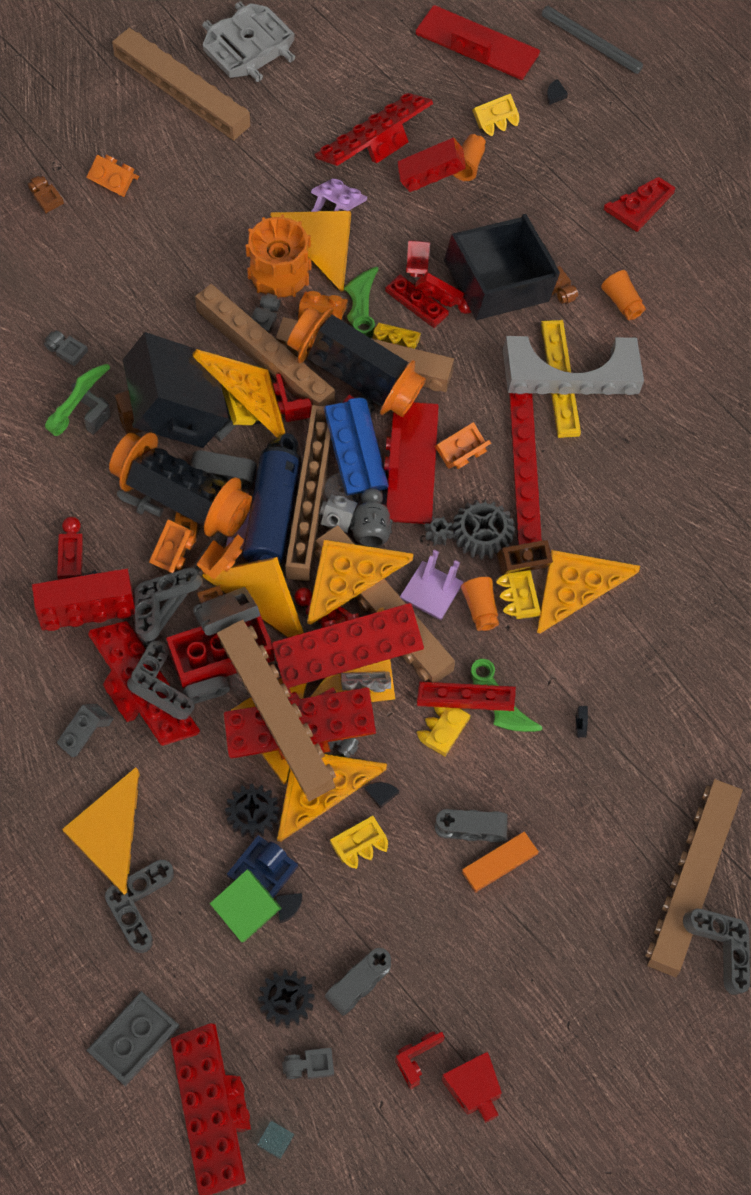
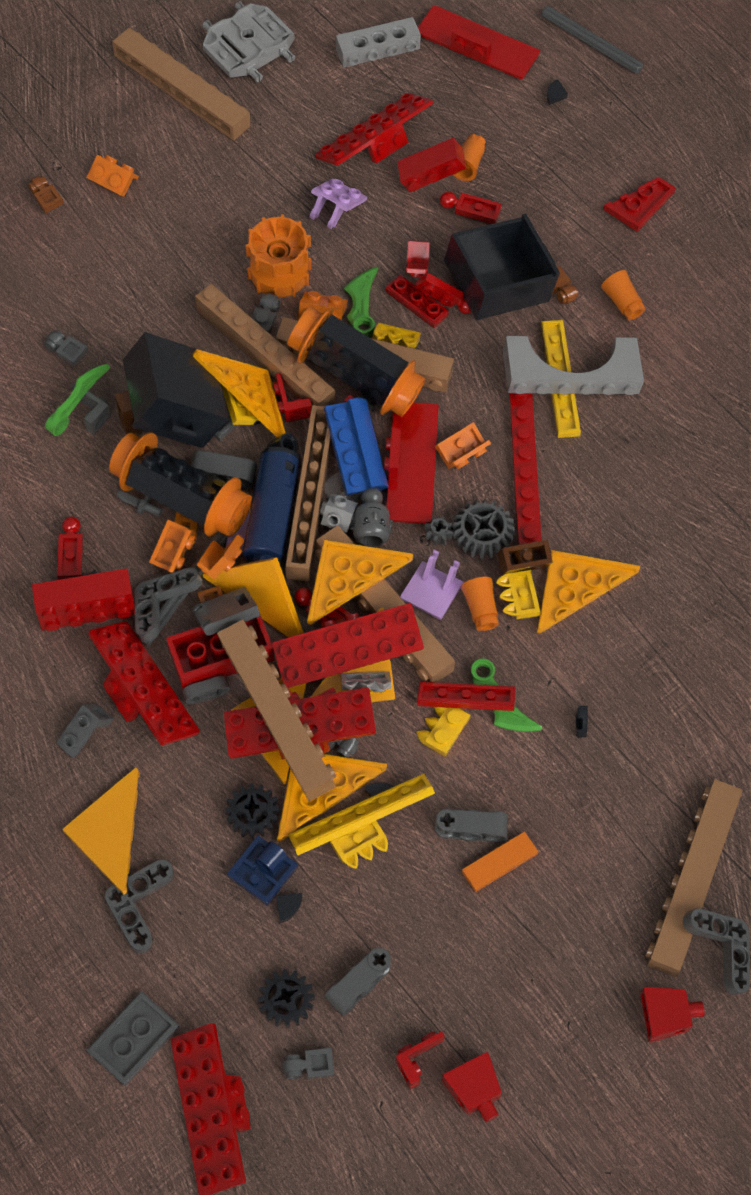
dark grey beam [127,641,194,720] -> none
bright green tile [210,869,282,943] -> none
clear light blue tile [257,1121,294,1160] -> none
light orange tile [270,211,351,292] -> none
yellow plate [472,93,519,136] -> none
none -> yellow tile [288,774,435,855]
none -> light grey brick [336,17,421,68]
none -> red plate [440,192,502,224]
none -> red torso [640,987,705,1043]

